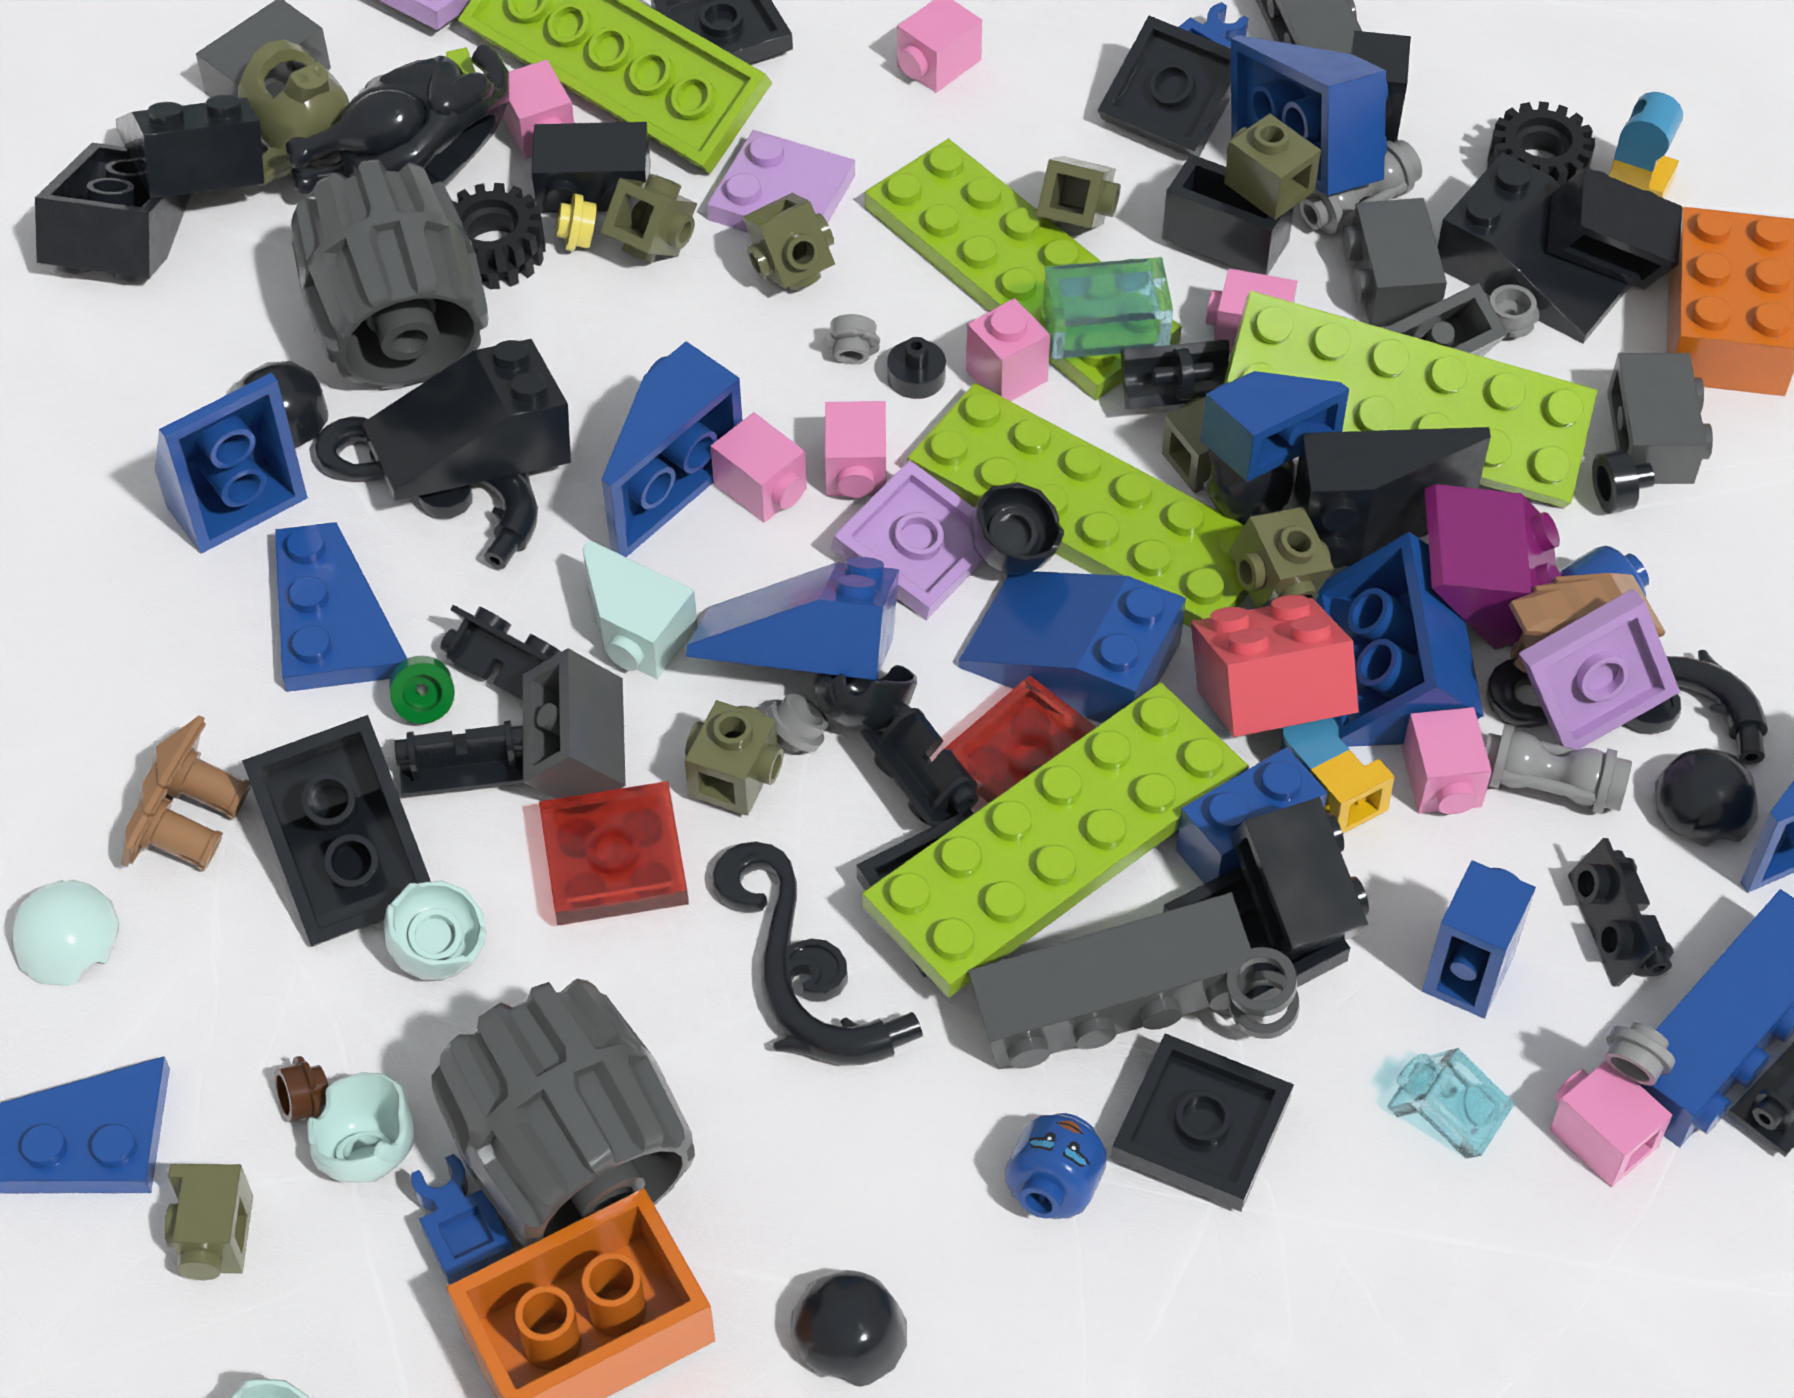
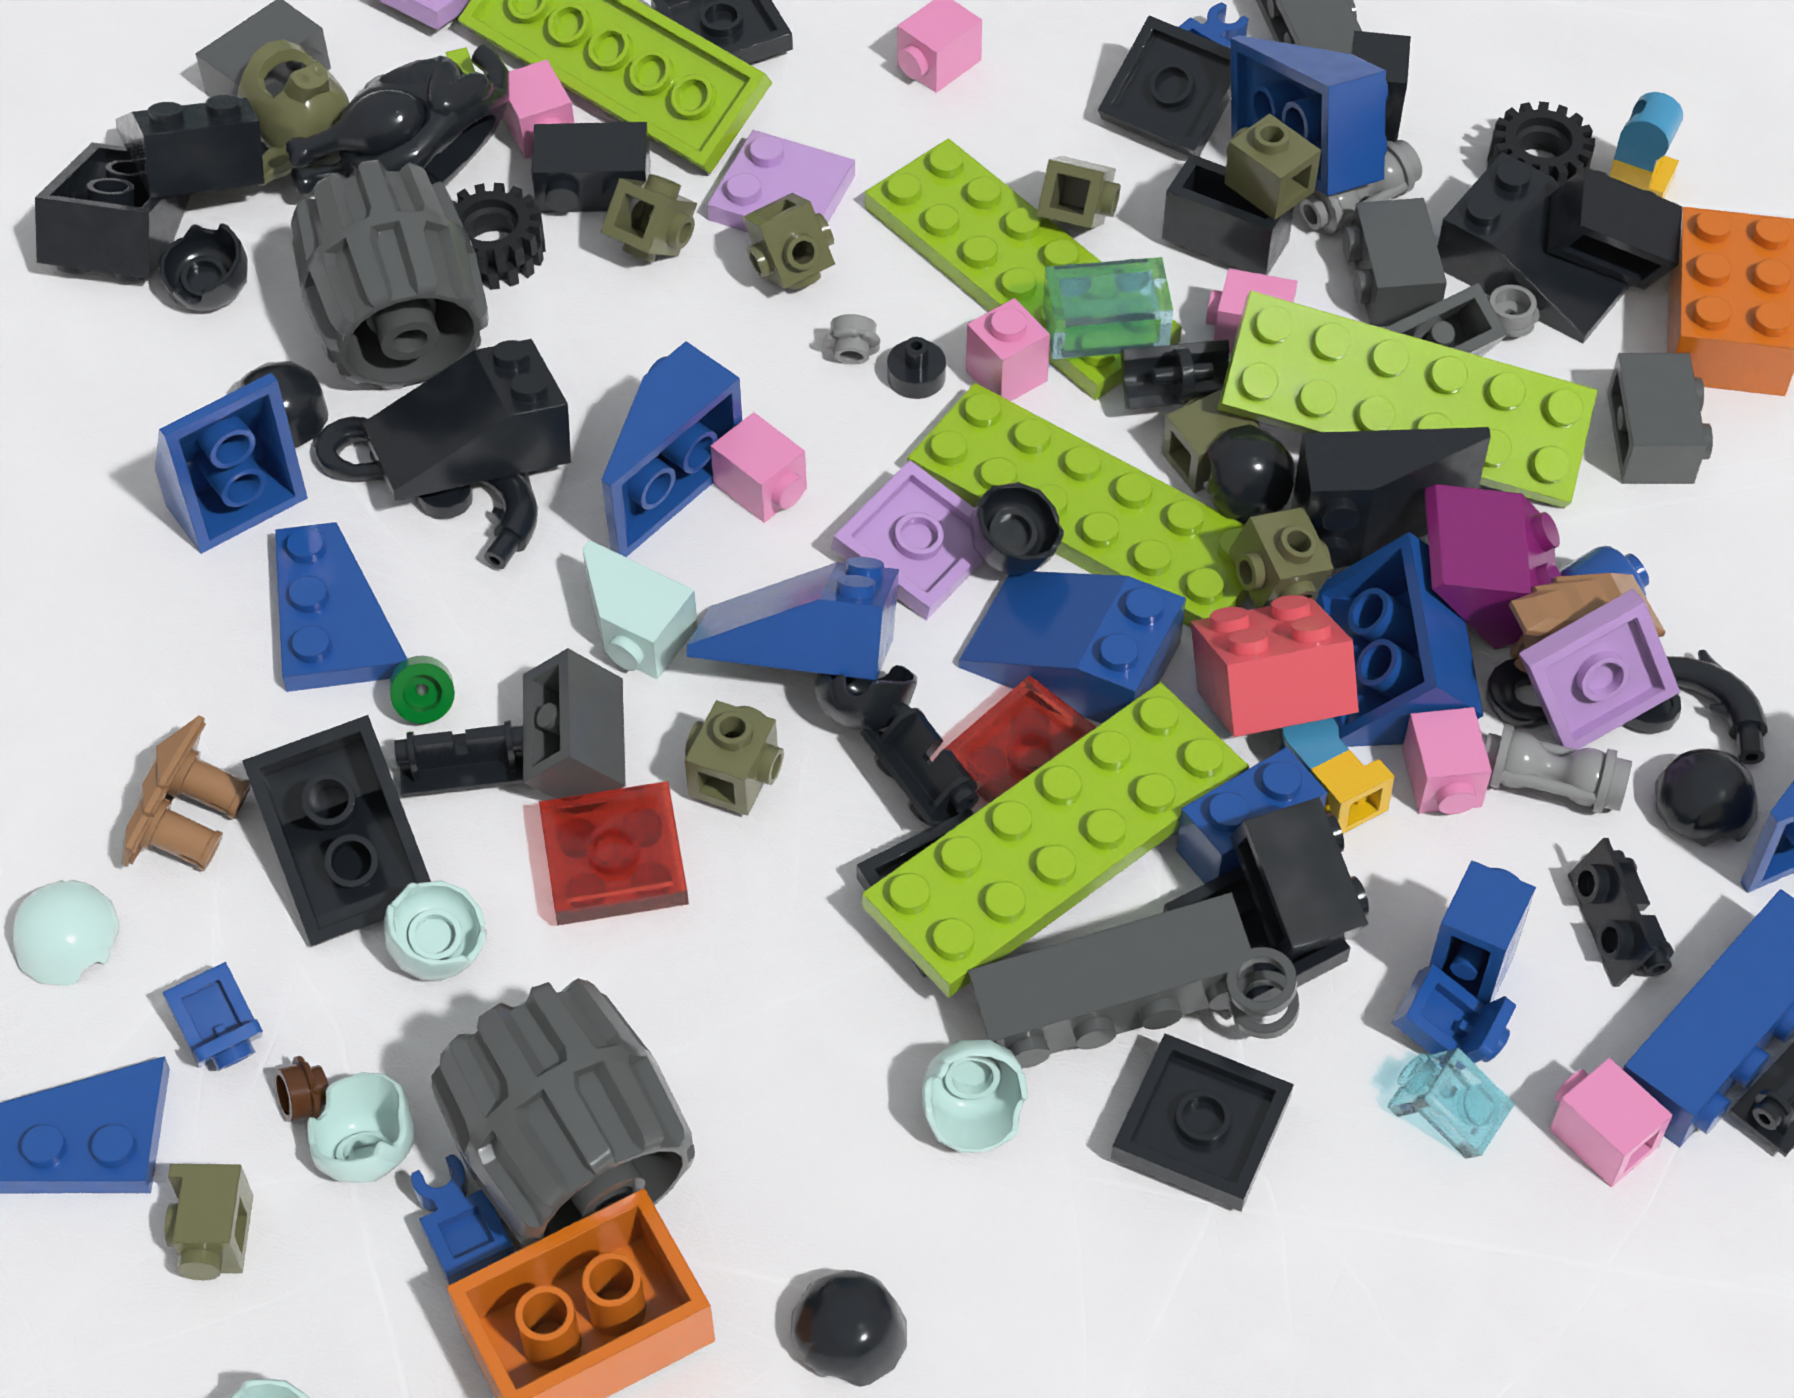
black hinge [440,605,561,701] -> none
light yellow plate [555,193,596,251] -> none
black plant [712,841,923,1066] -> none
light grey plate [766,693,828,752] -> none
bright pink brick [825,401,886,498] -> none
blue head [1005,1113,1107,1219] -> none
blue slope [1200,371,1349,482] -> none
black tile [1592,449,1655,513] -> none
light grey plate [1604,1022,1675,1086] -> none
none -> black hair [159,223,248,311]
none -> blue bracket [163,962,263,1071]
none -> light aqua hair [922,1040,1028,1153]
none -> blue bracket [1391,964,1516,1072]

